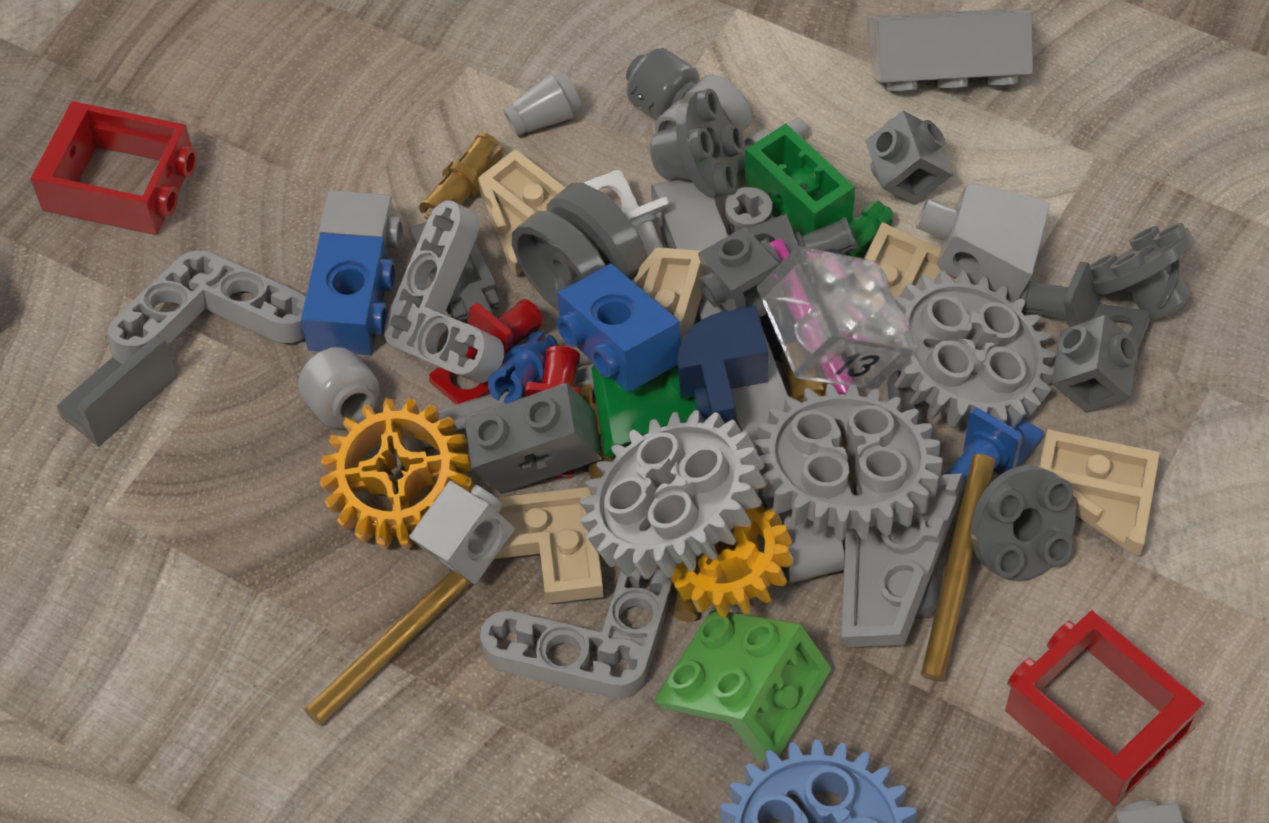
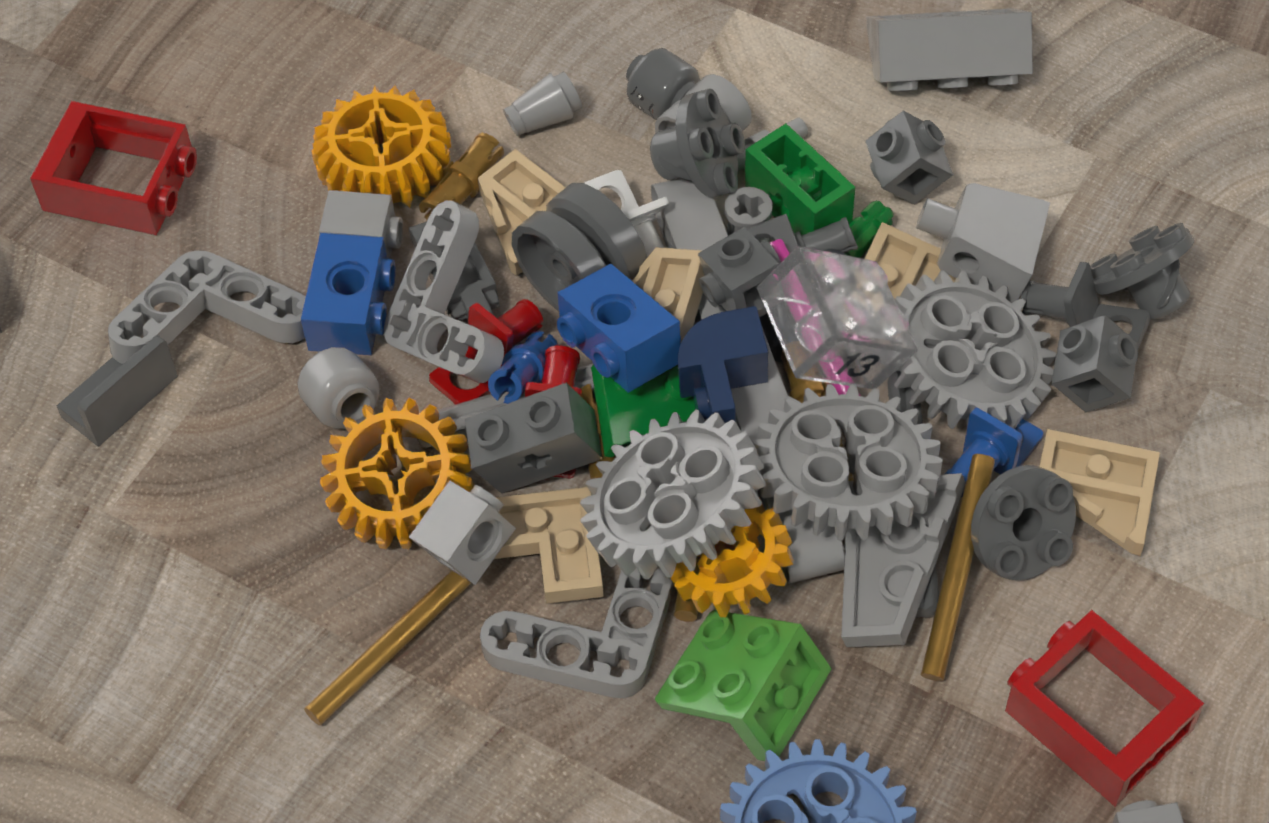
none -> light orange gear [312,85,452,208]

